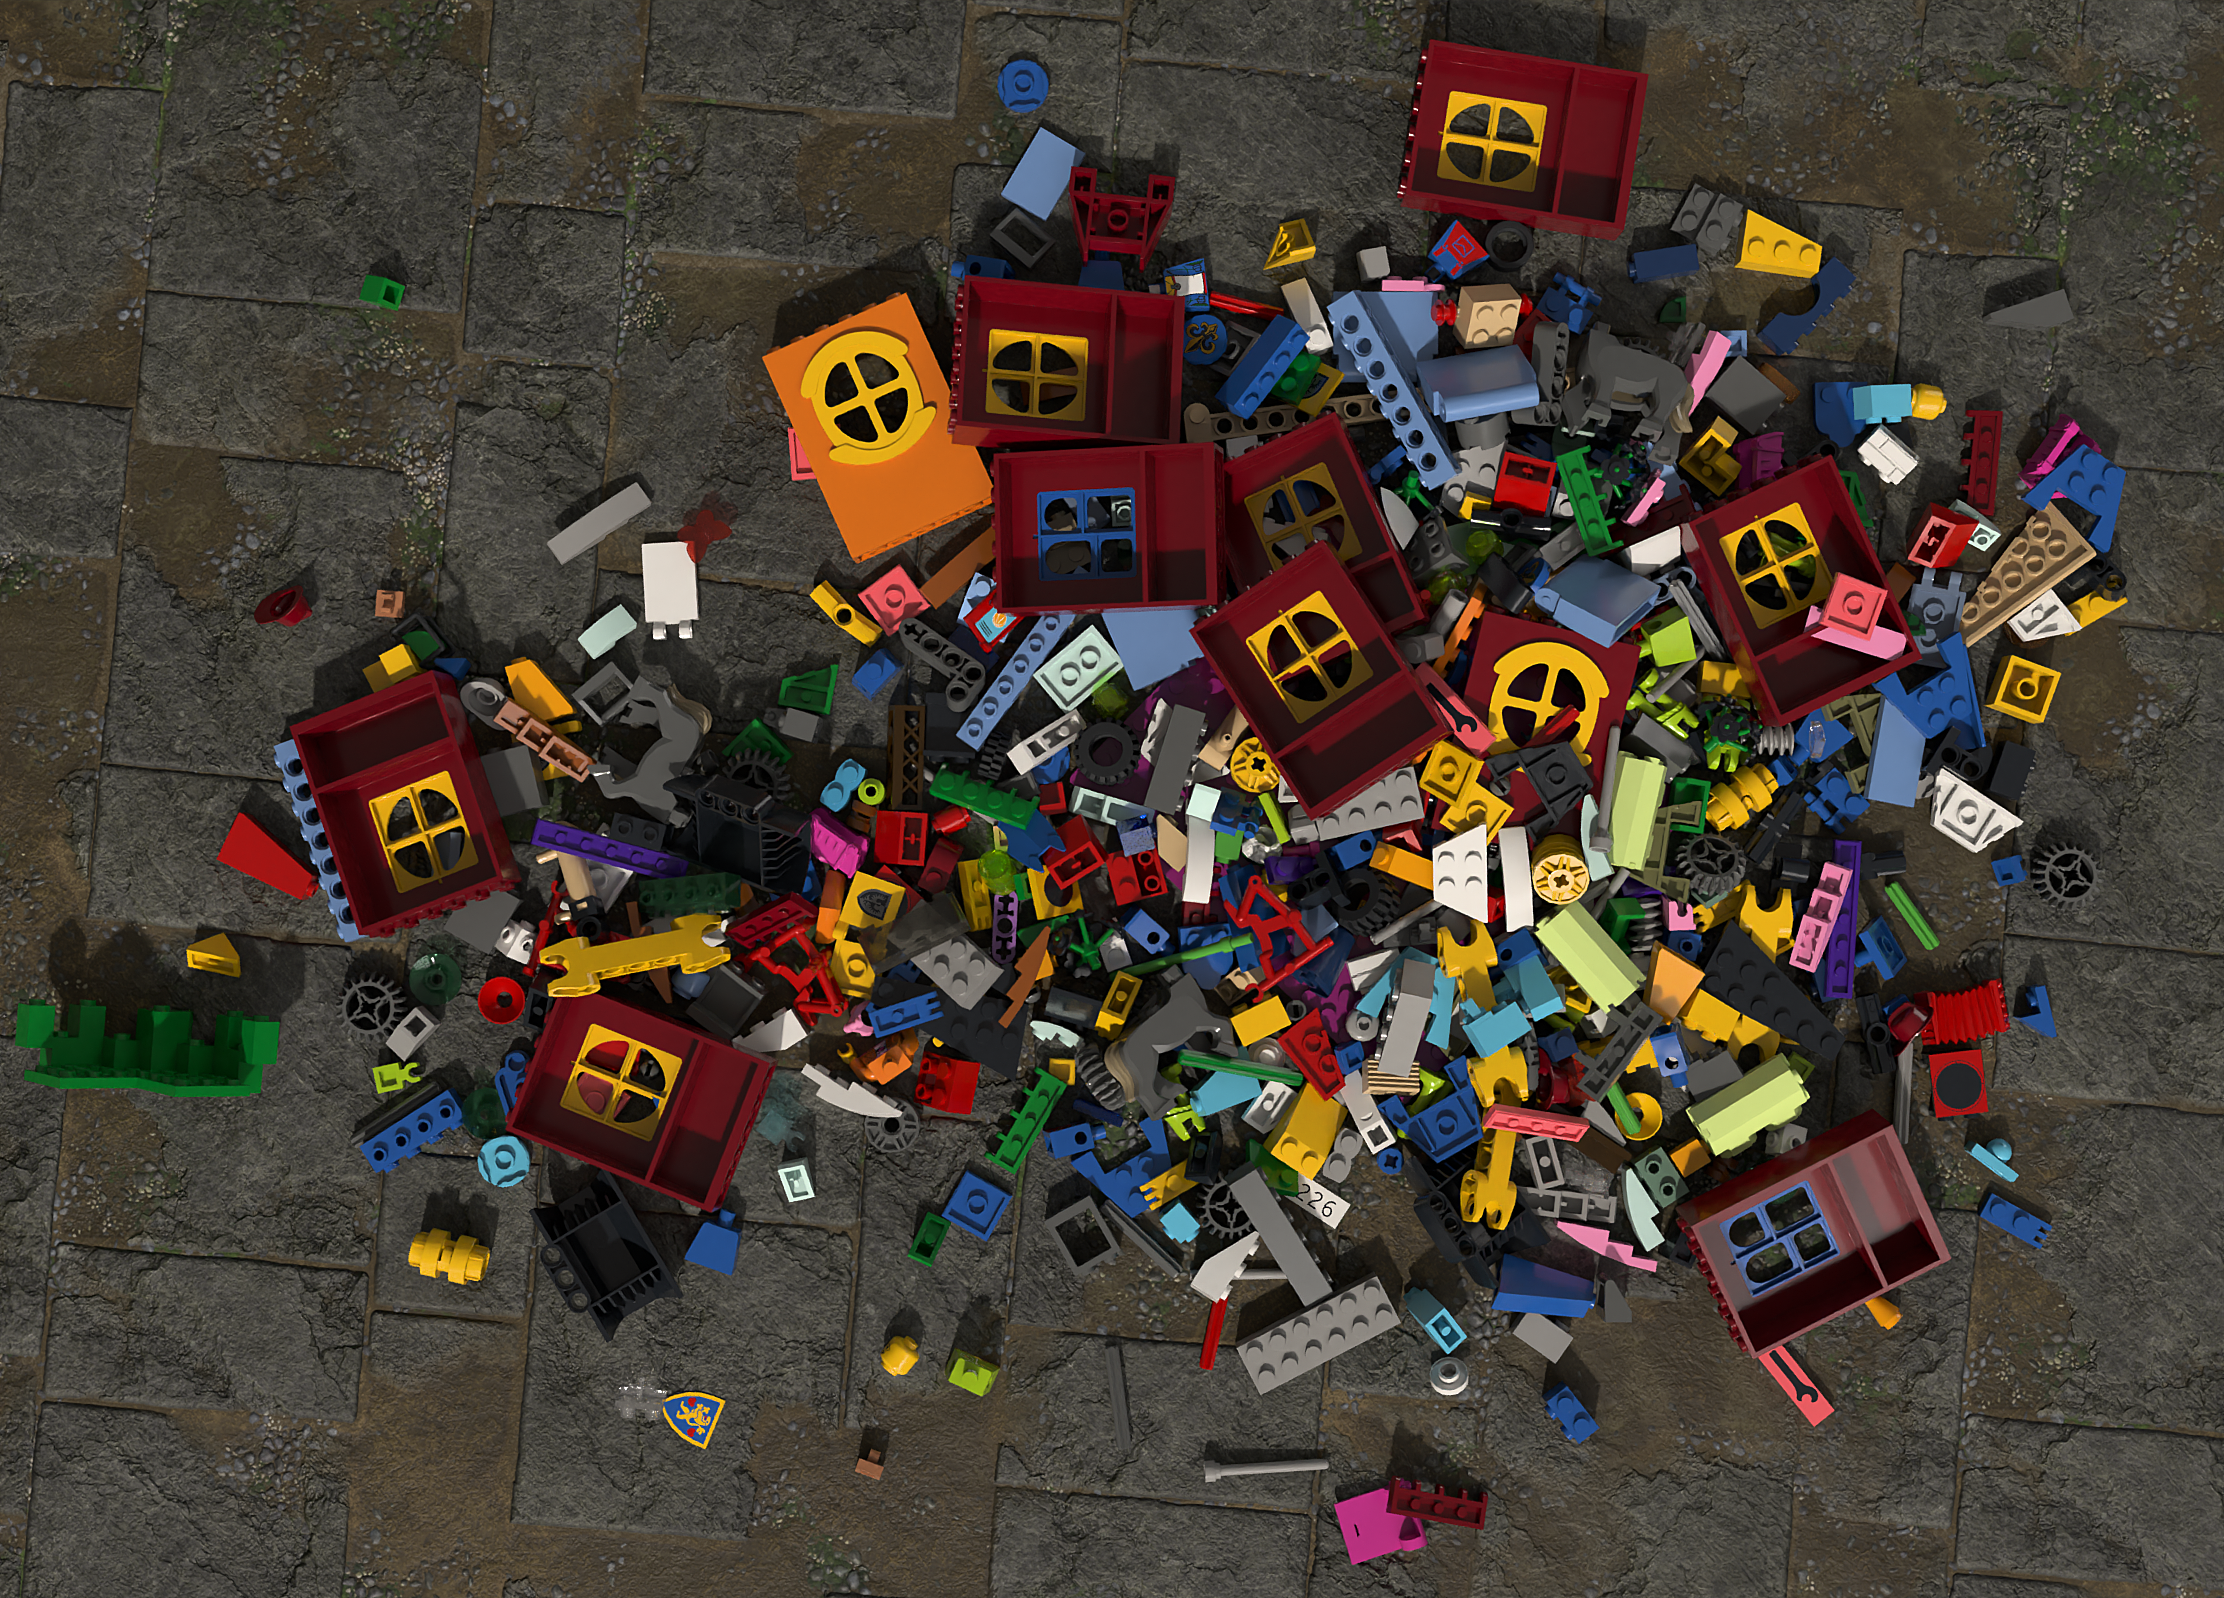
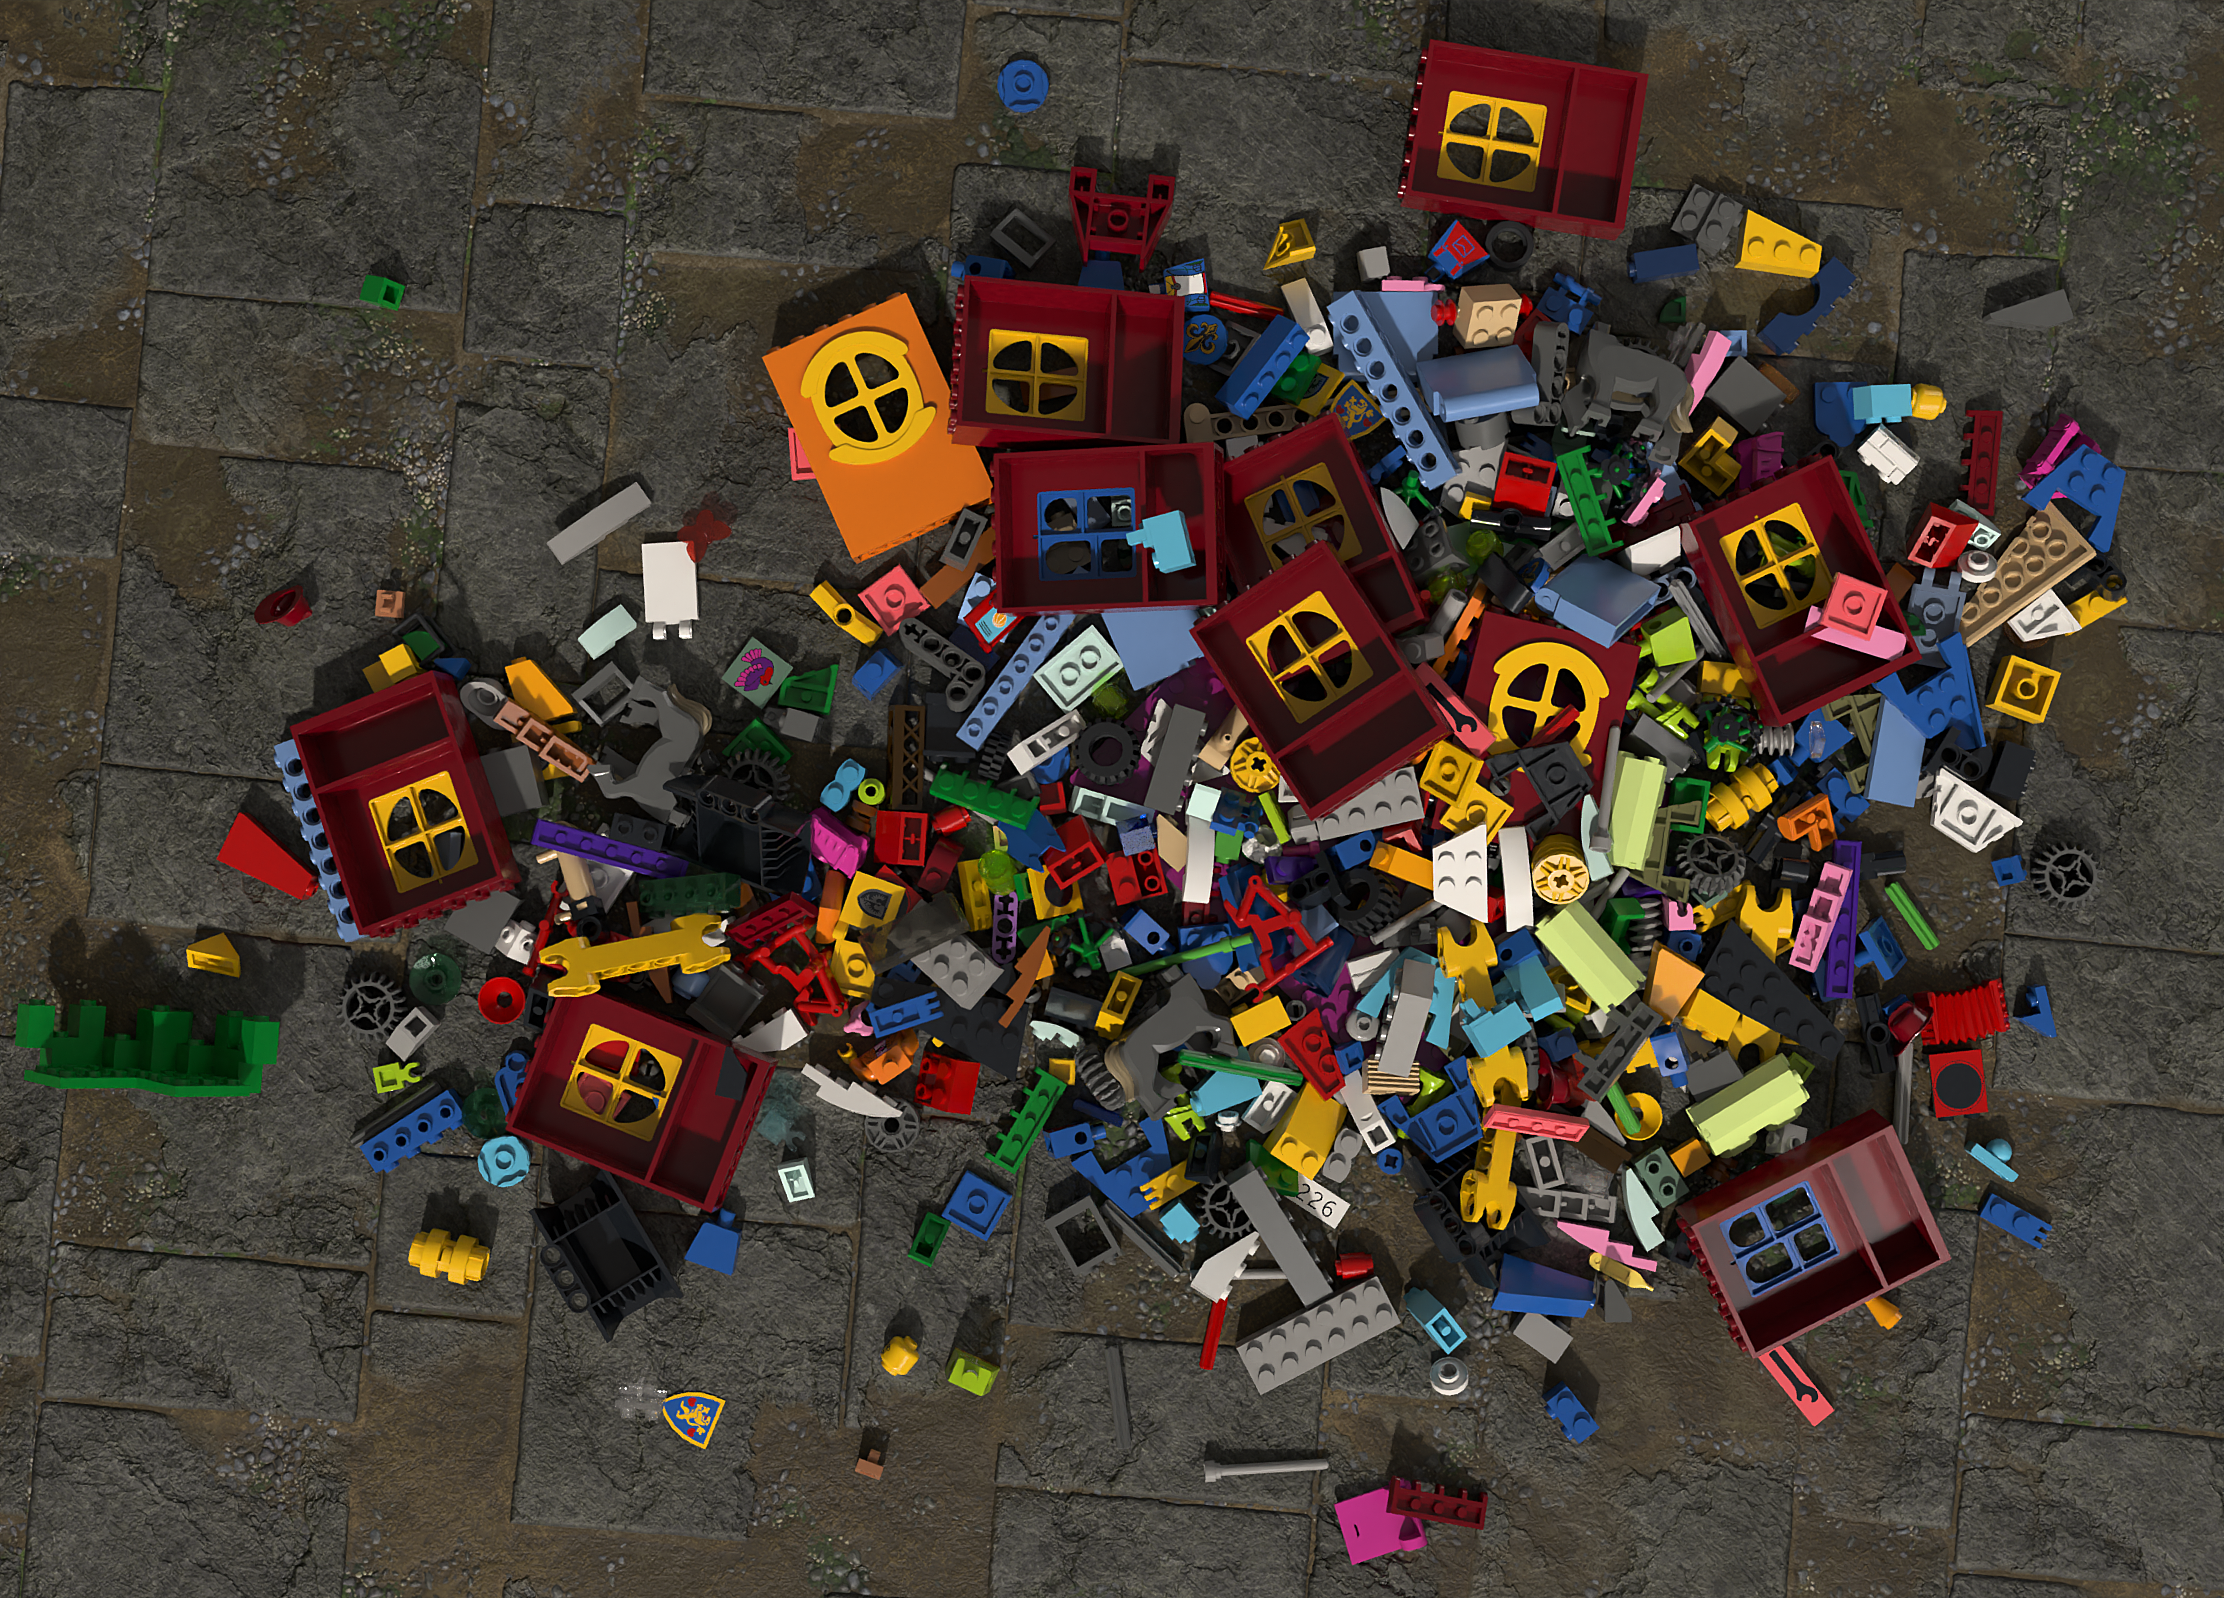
medium blue tile [1001,127,1085,222] -> none
none -> black tile [715,1046,748,1101]
none -> sand green tile [721,637,793,709]
none -> dark grey hinge [939,508,988,572]
none -> medium azure hinge [1126,510,1196,573]
none -> white plate [1215,1111,1241,1132]
none -> sticker [1329,379,1387,439]
none -> red brick [1335,1252,1374,1280]
none -> light yellow piece [1588,1251,1654,1291]
none -> orange brick [1777,793,1838,852]
none -> white plate [1957,550,1998,583]

